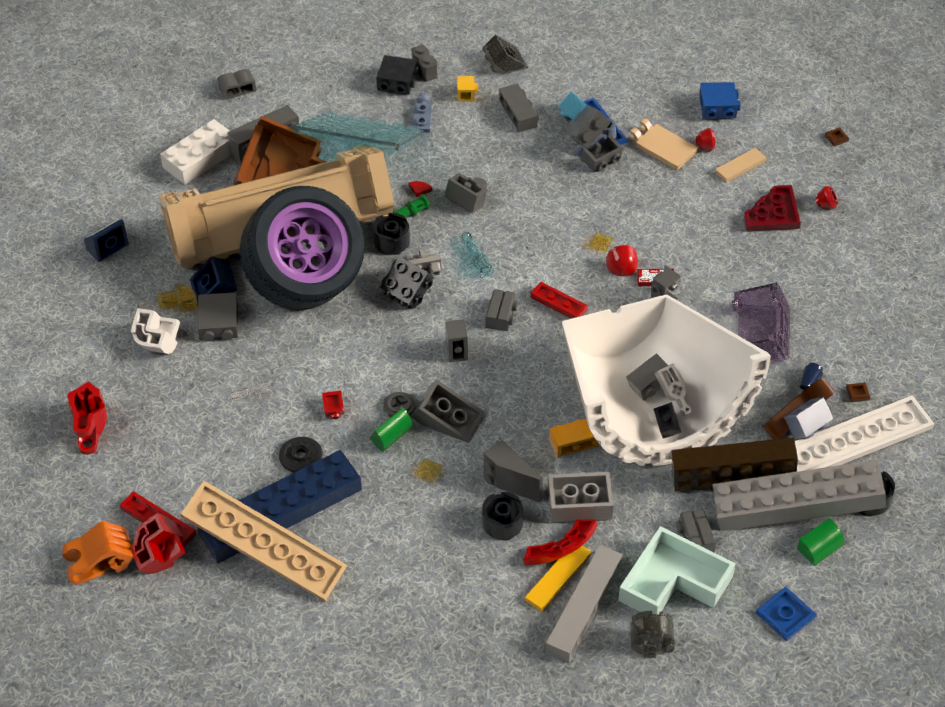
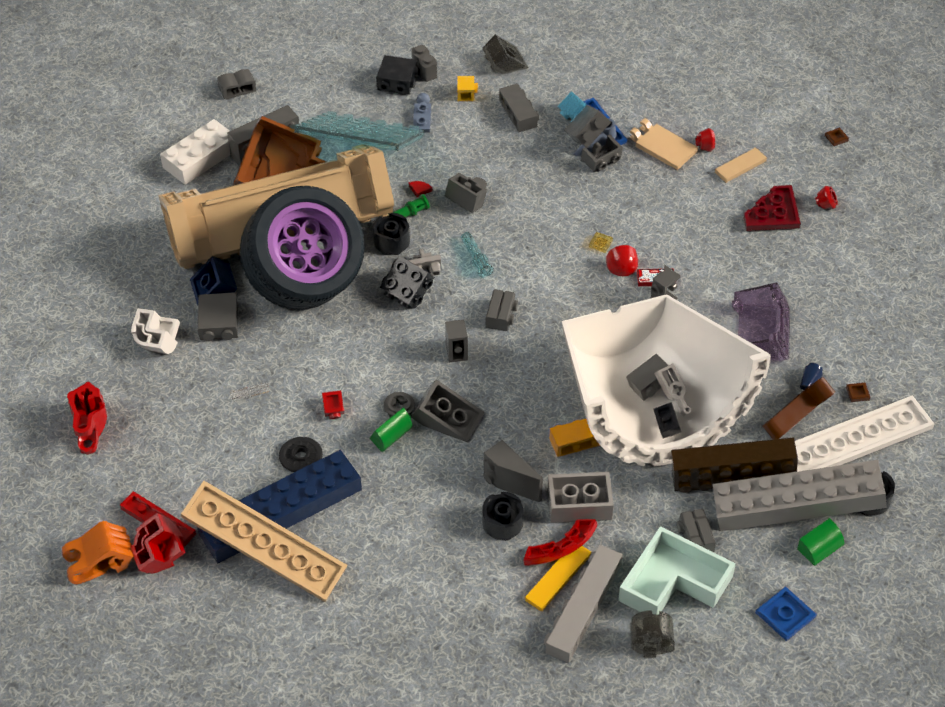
dark blue slope [84,219,129,262] -> none
clear yellow brick [157,285,198,312] -> none
clear yellow tile [415,458,442,483] -> none
red plate [530,282,588,319] -> none
blue brick [699,82,741,119] -> none
brick [784,397,834,439] -> none

